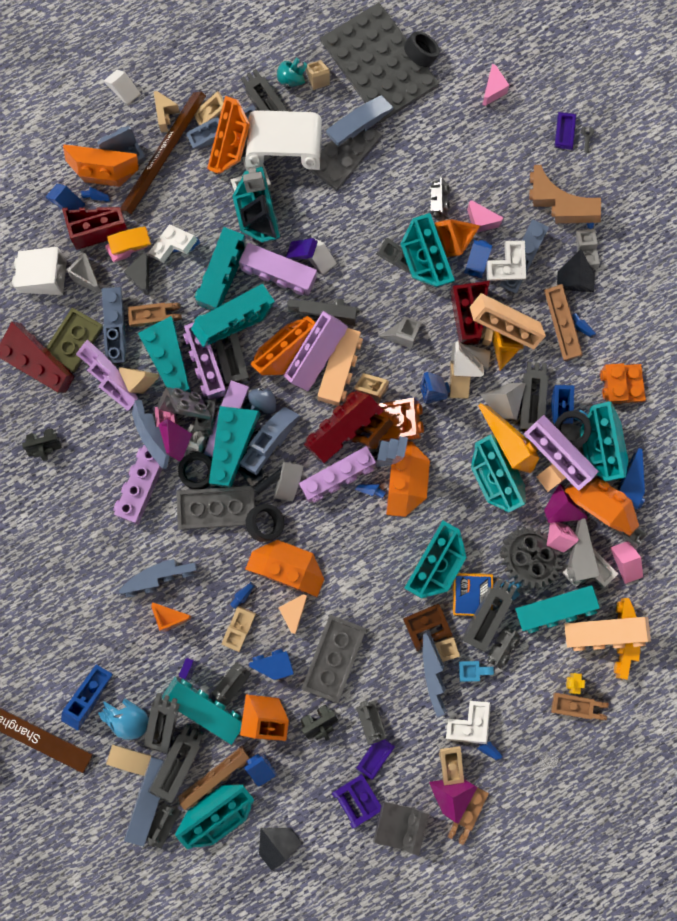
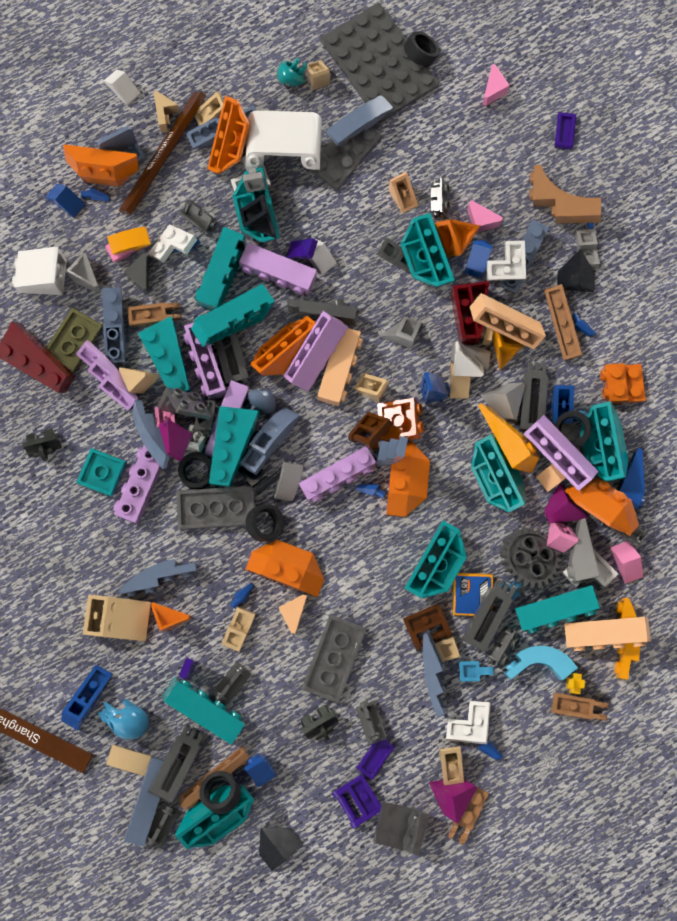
dark red wedge [62,207,128,250] -> none
dark grey hinge [144,693,180,753] -> none
orange slope [240,694,289,741] -> none
dark grey hinge [241,69,288,111] -> none
blue slope [249,649,294,680] -> none
dark red wedge [303,391,384,463] -> none
dark grey hand [581,126,594,152] -> none
none -> teal plate [76,448,127,497]
none -> tan slope [83,595,151,641]
none -> dark grey hinge [179,200,217,235]
none -> black tyre [199,771,241,814]
none -> light nougat slope [389,172,418,214]
none -> medium azure arch [504,646,578,680]

